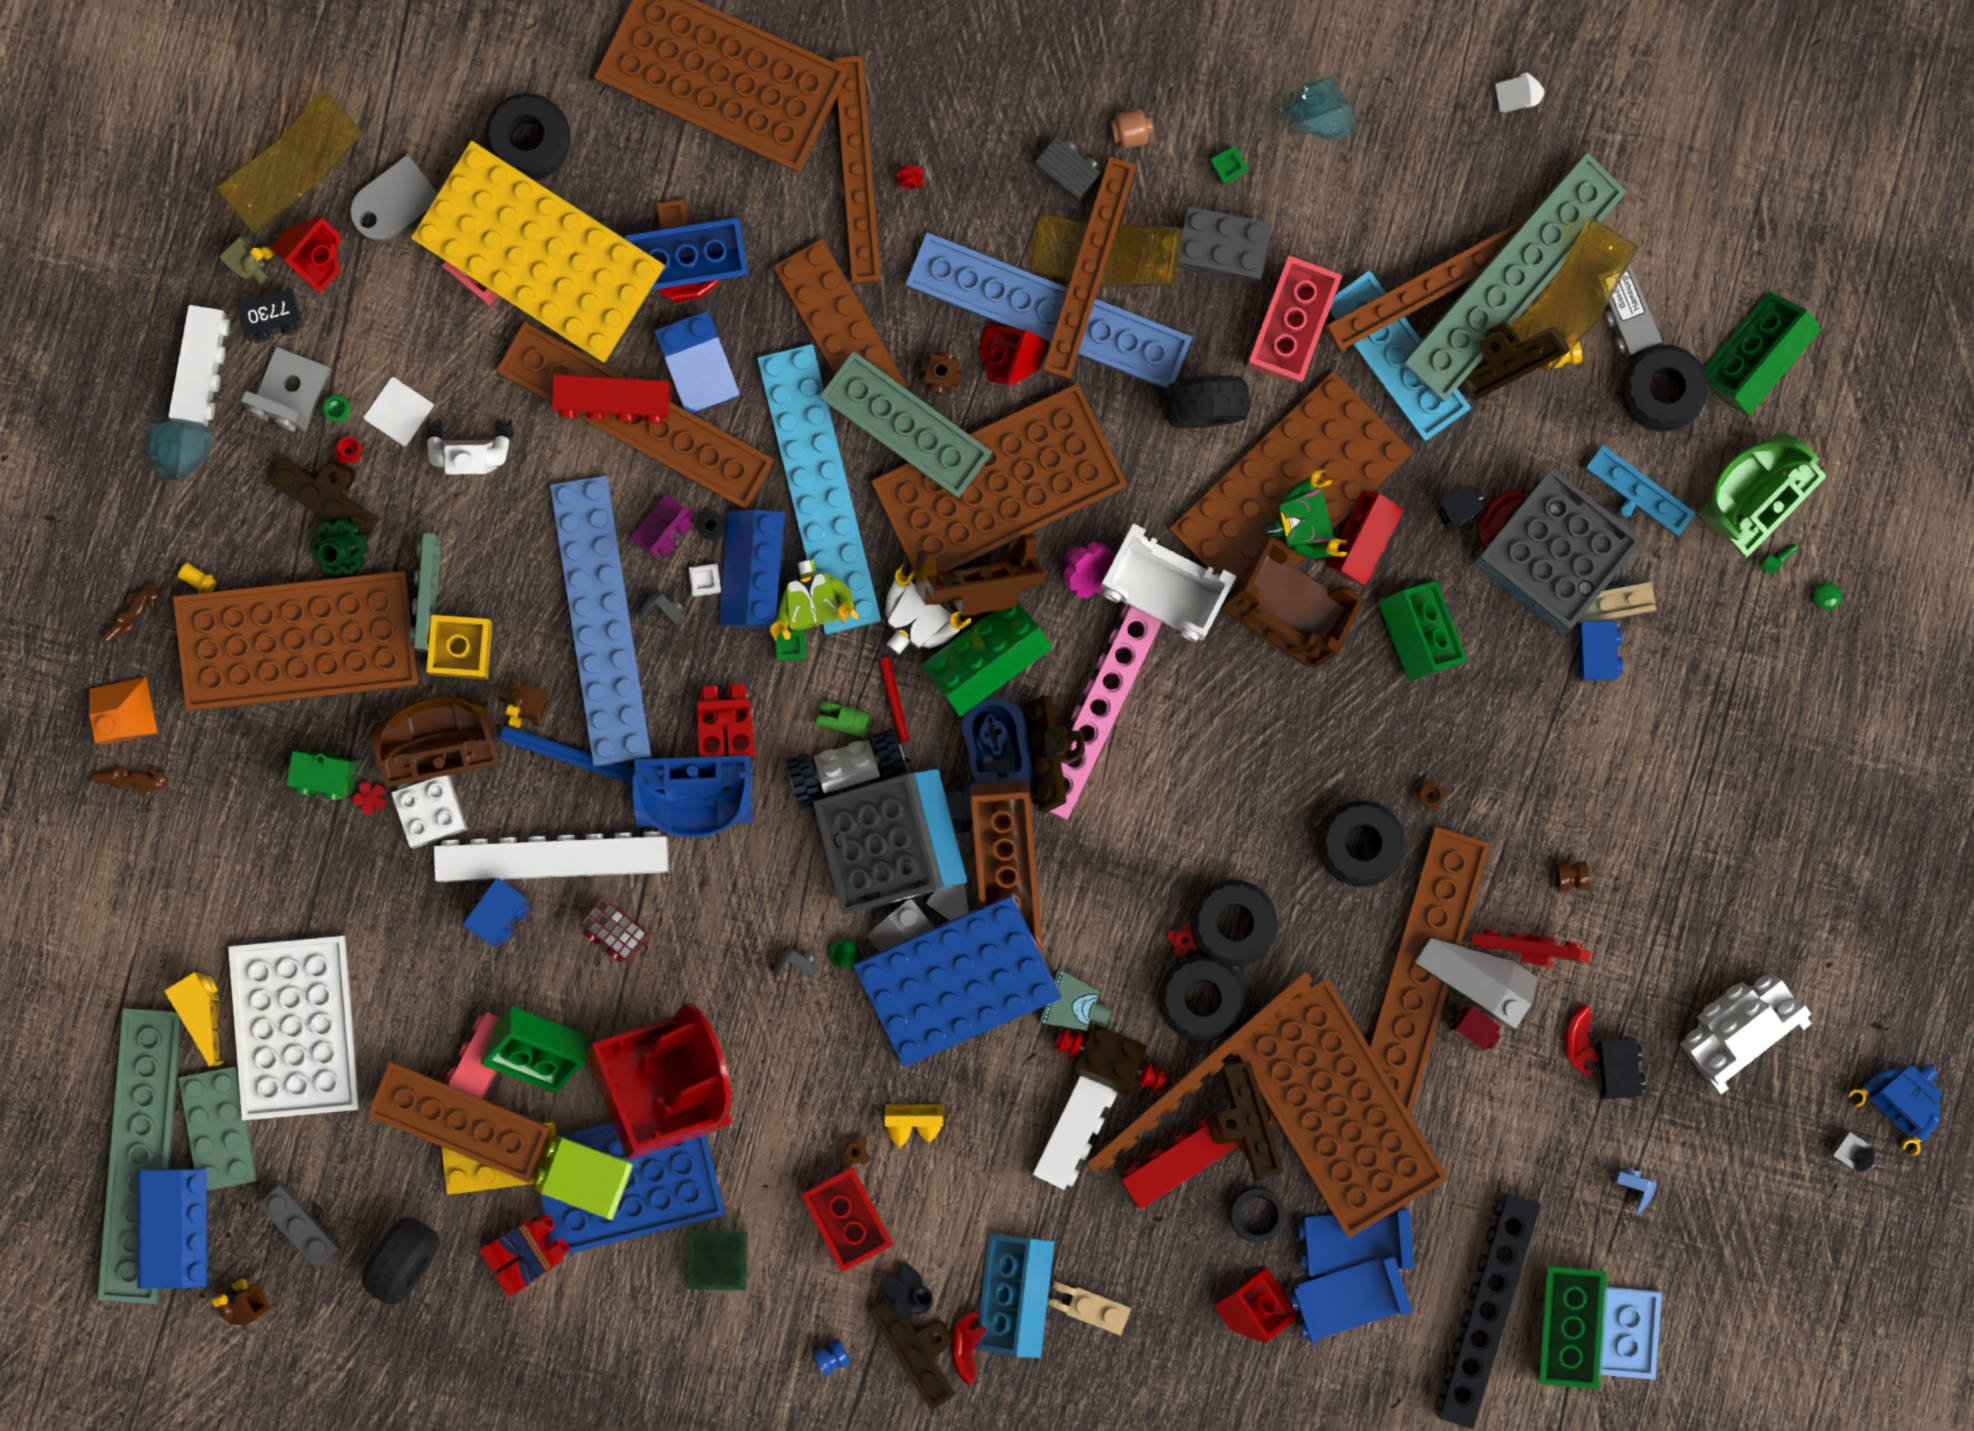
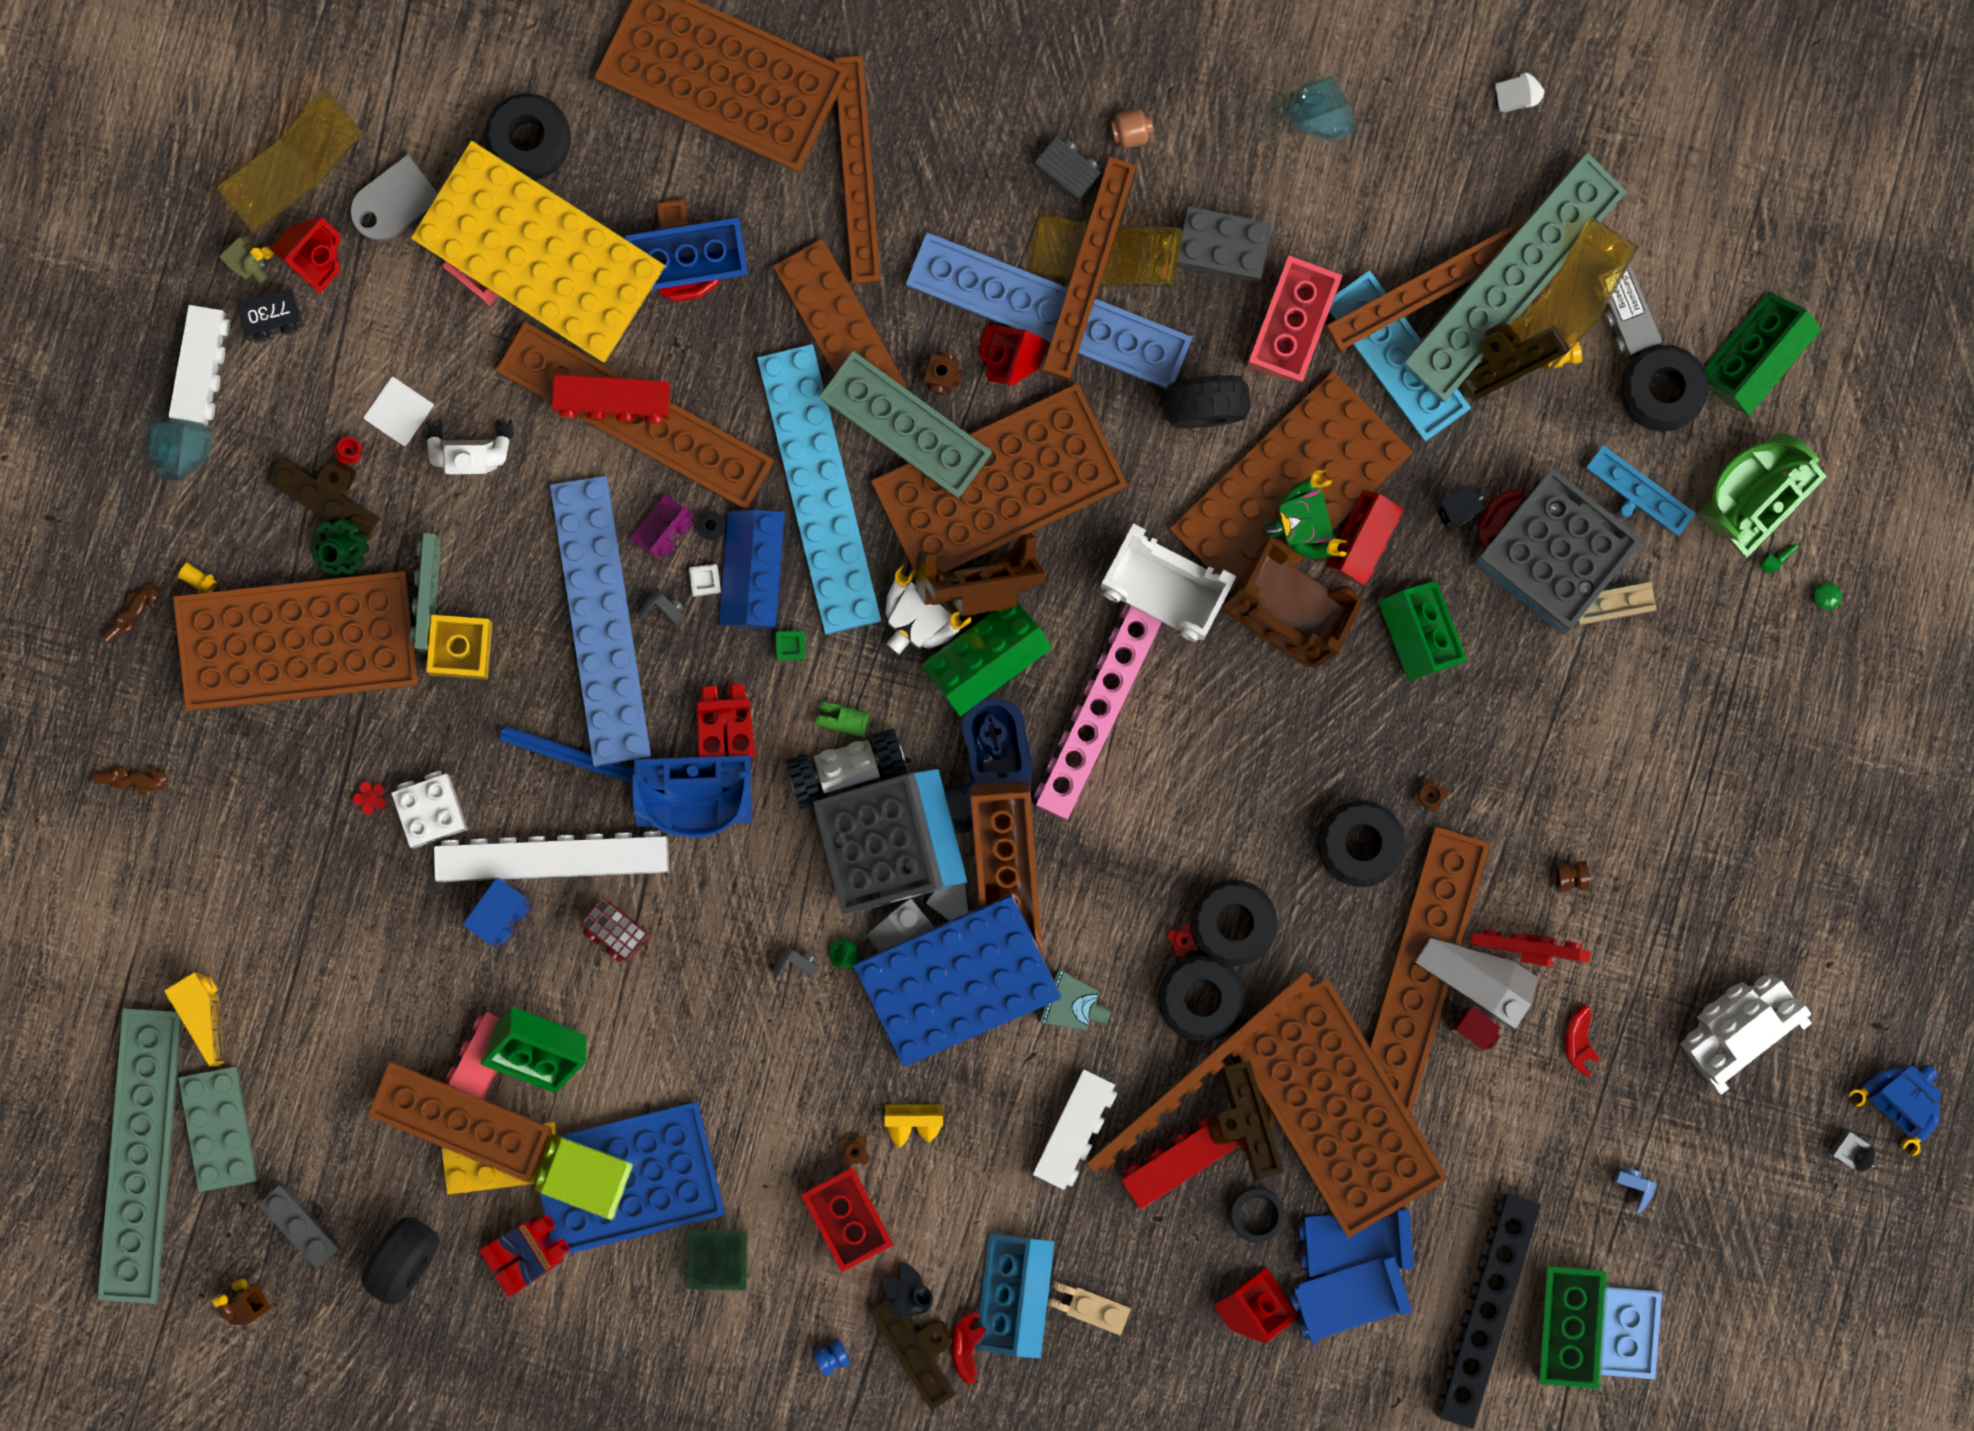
orange slope [89,677,158,745] -> none
blue slope [137,1169,207,1289] -> none
white plate [228,936,360,1120] -> none
light grey bracket [241,347,331,432] -> none
green brick [286,750,359,800] -> none
green tile [322,394,352,424] -> none
reddish brown piece [372,697,500,788] -> none
reddish brown piece [498,685,550,728] -> none
red plate [586,1003,732,1161] -> none
slope [655,311,740,414] -> none
lime torso [770,560,859,641] -> none
red piece [879,657,910,743] -> none
red plate [896,165,924,190] -> none
dark brown plate [1024,695,1085,813] -> none
dark brown plate [1053,1024,1167,1095] -> none
dark pink plant [1063,542,1116,598] -> none
green plate [1210,146,1249,186] -> none
blue brick [1578,621,1623,682] -> none
black brick [1597,1038,1646,1099] -> none

